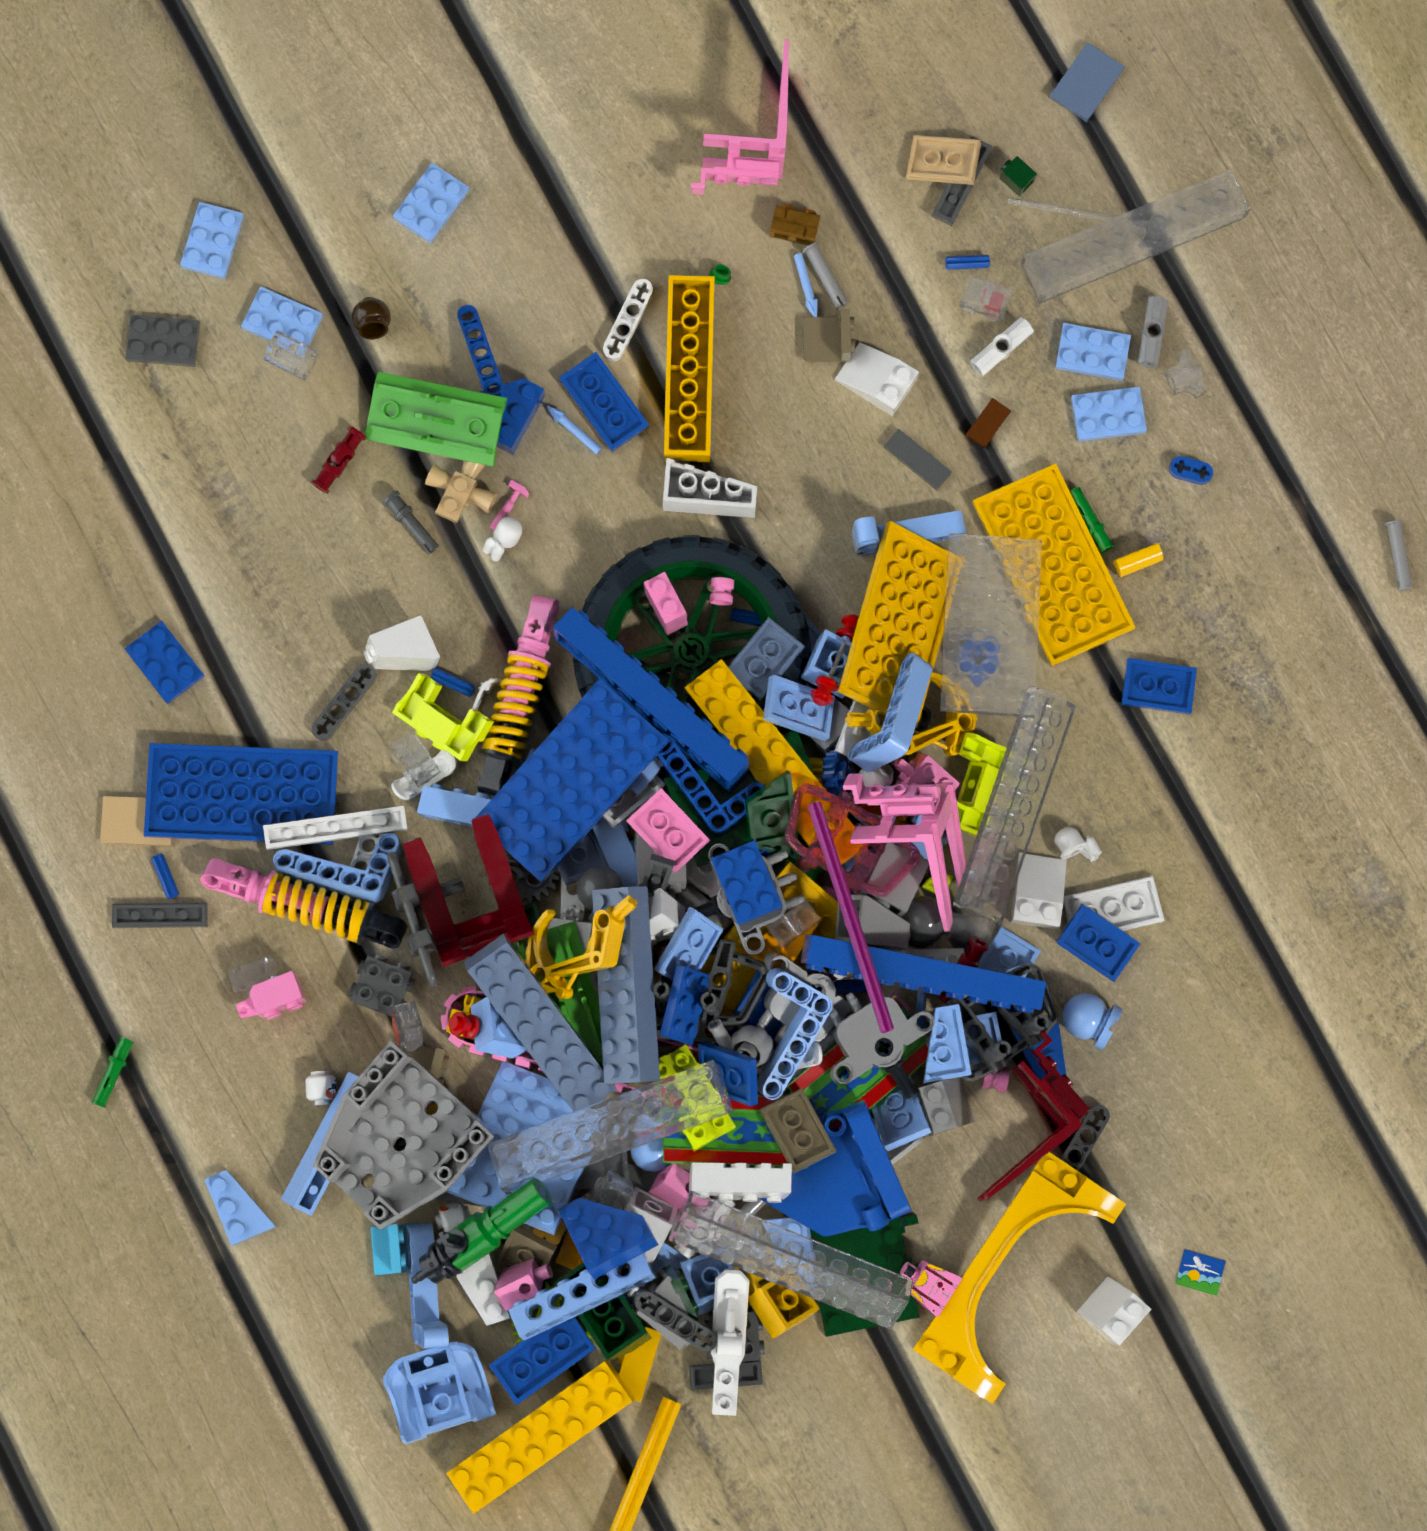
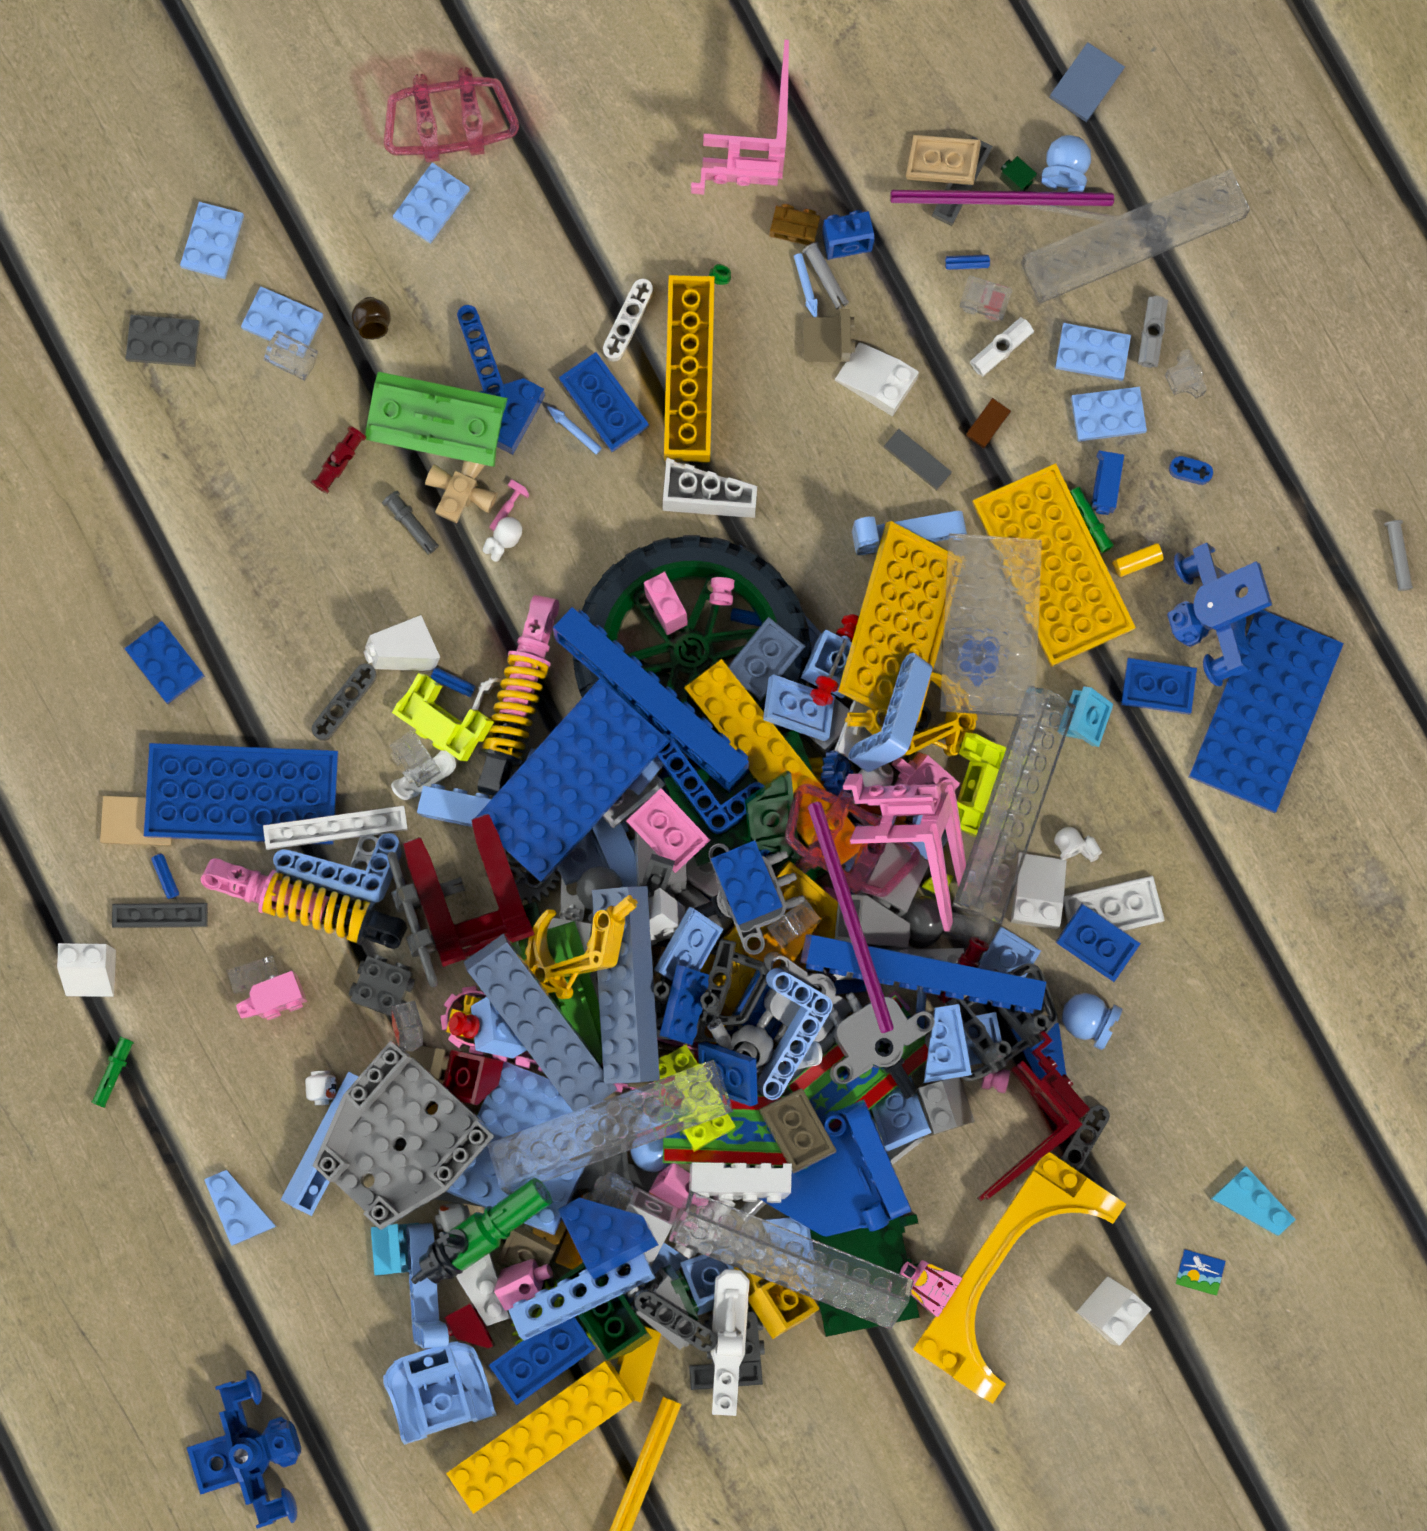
none -> white slope [57,943,116,997]
none -> blue piece [187,1370,301,1529]
none -> clear pink piece [384,67,519,163]
none -> dark red slope [443,1050,504,1105]
none -> dark red slope [445,1303,495,1349]
none -> blue hinge [822,210,874,260]
none -> magenta axle [890,190,1114,206]
none -> light blue tile [1041,135,1091,192]
none -> medium azure bracket [1059,686,1113,747]
none -> blue window [1091,450,1124,515]
none -> blue piece [1167,543,1272,687]
none -> blue plate [1188,610,1344,814]
none -> medium azure wing [1211,1167,1296,1236]

